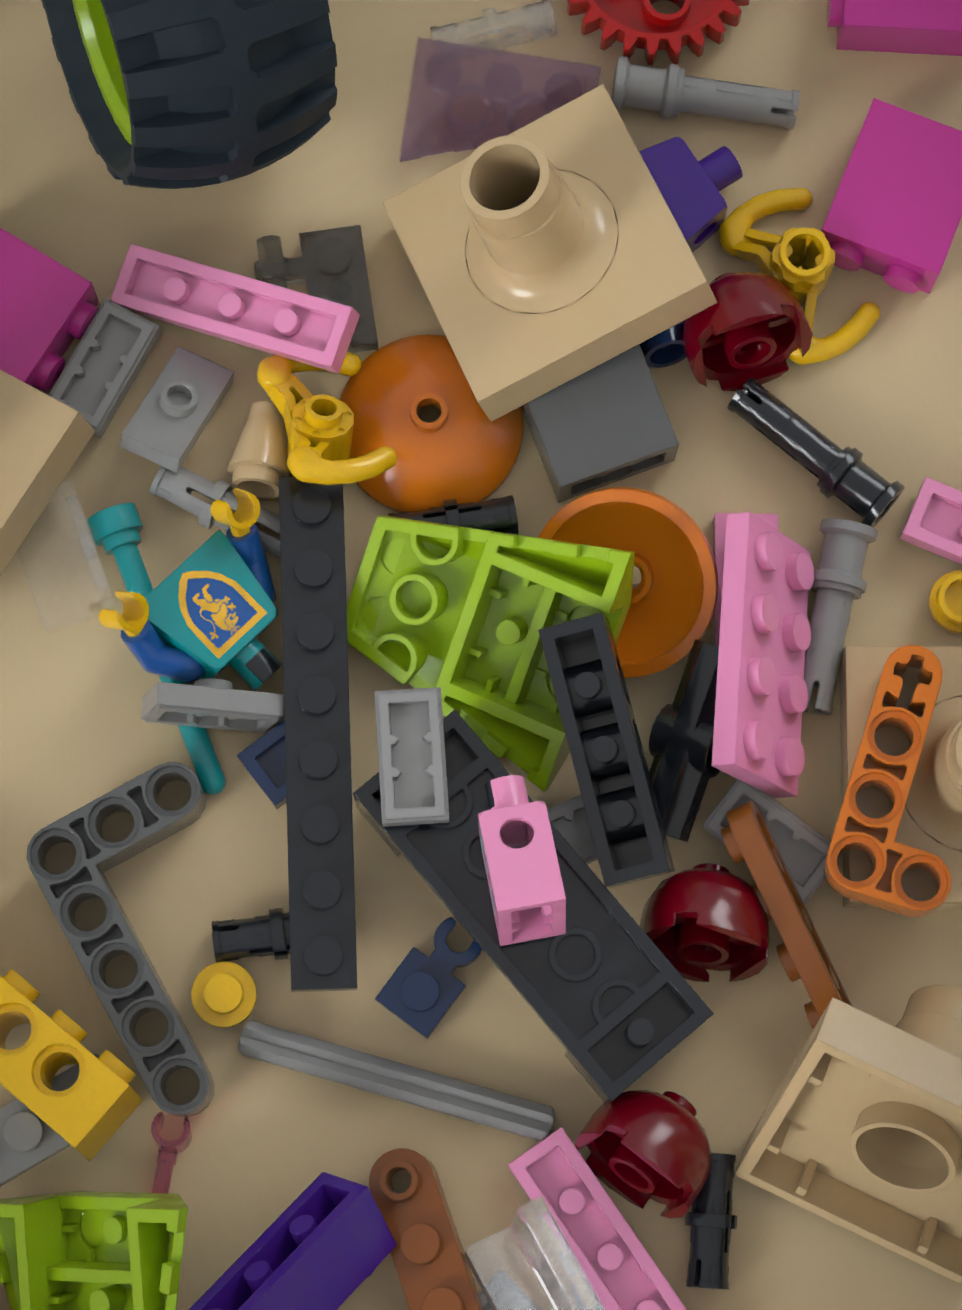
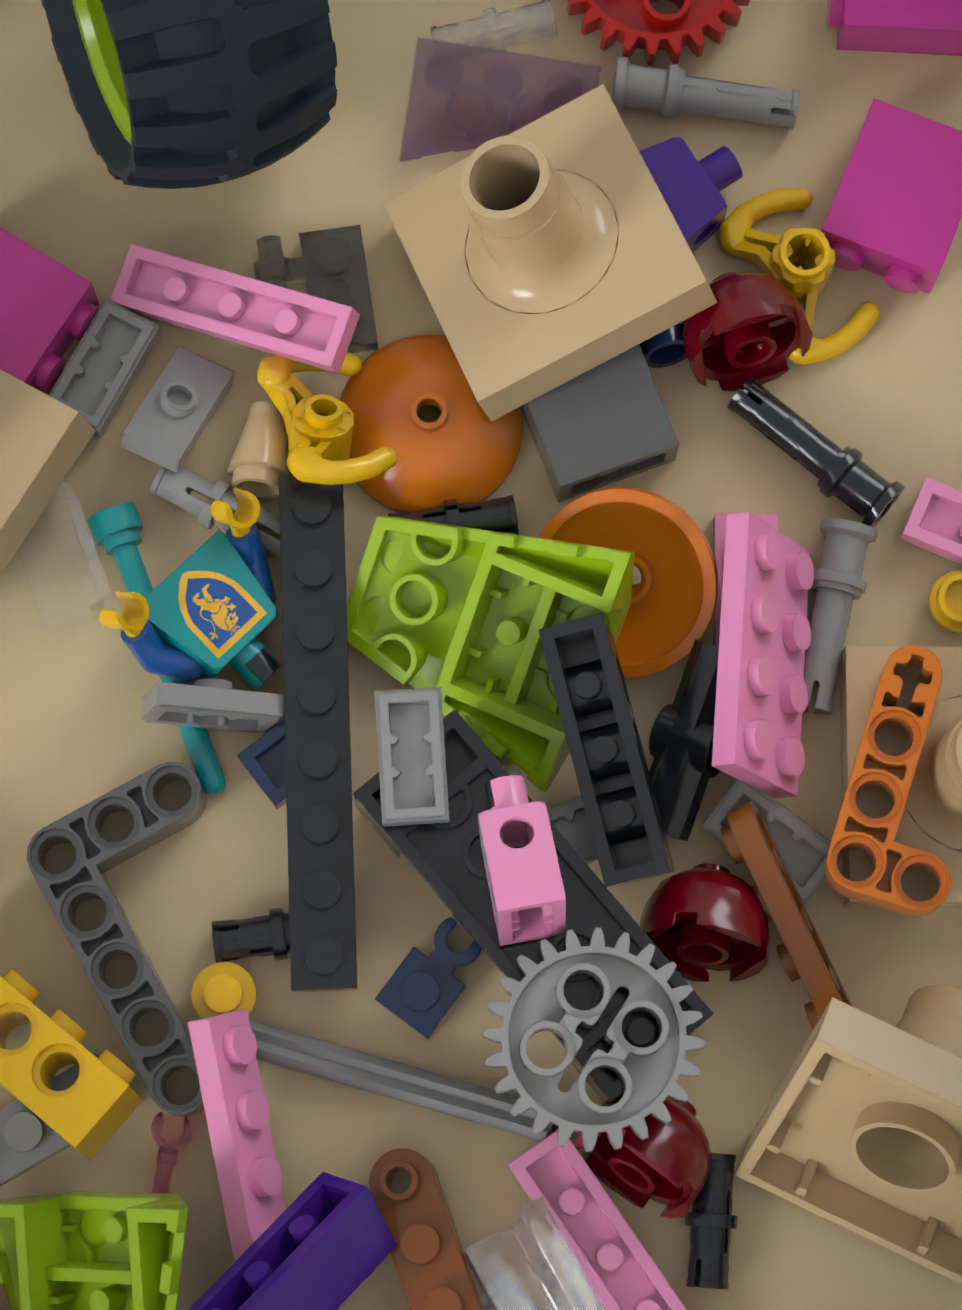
none -> bright pink plate [188,1009,286,1262]
none -> light grey gear [483,927,705,1152]

